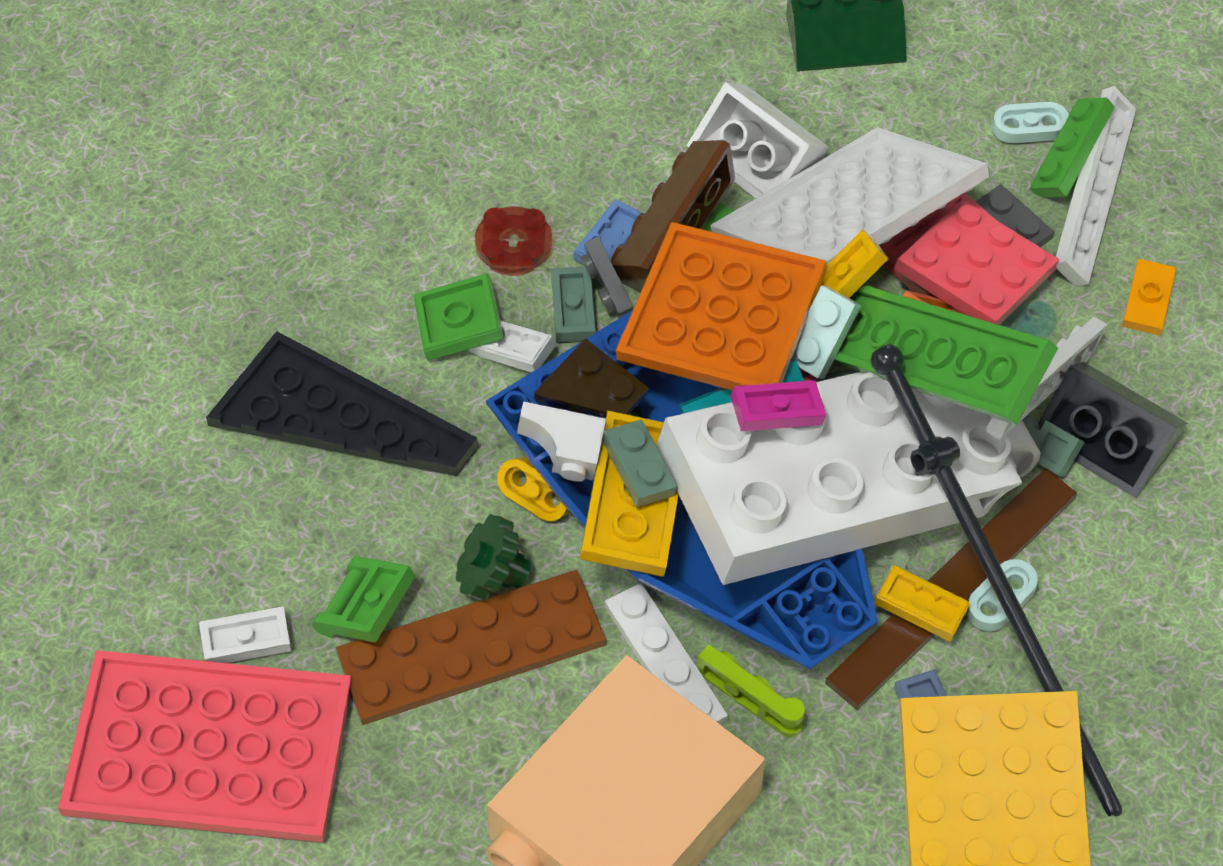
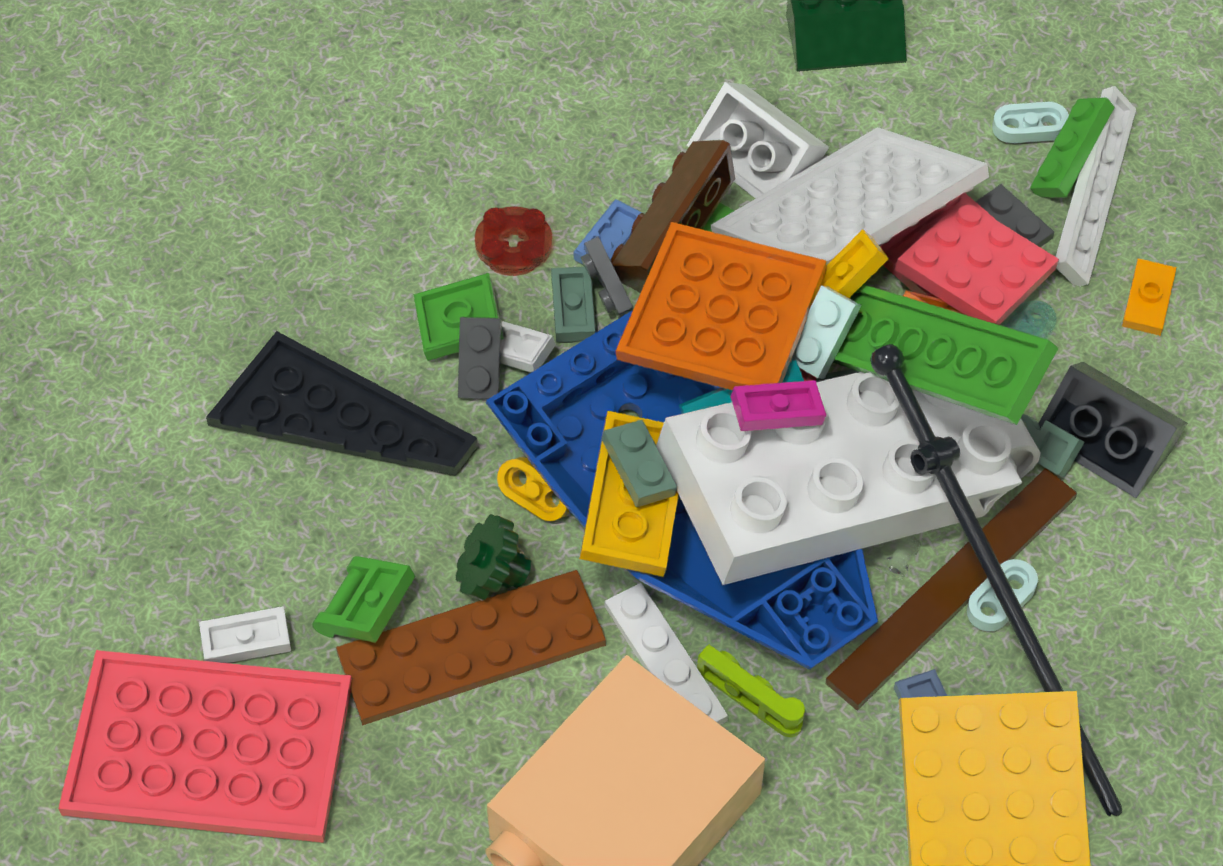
white arch [517,402,606,481] -> none
dark brown wing [534,338,649,419] -> none
yellow plate [874,565,971,642] -> none
white plate [985,317,1108,440] -> none
none -> dark grey plate [458,317,501,399]

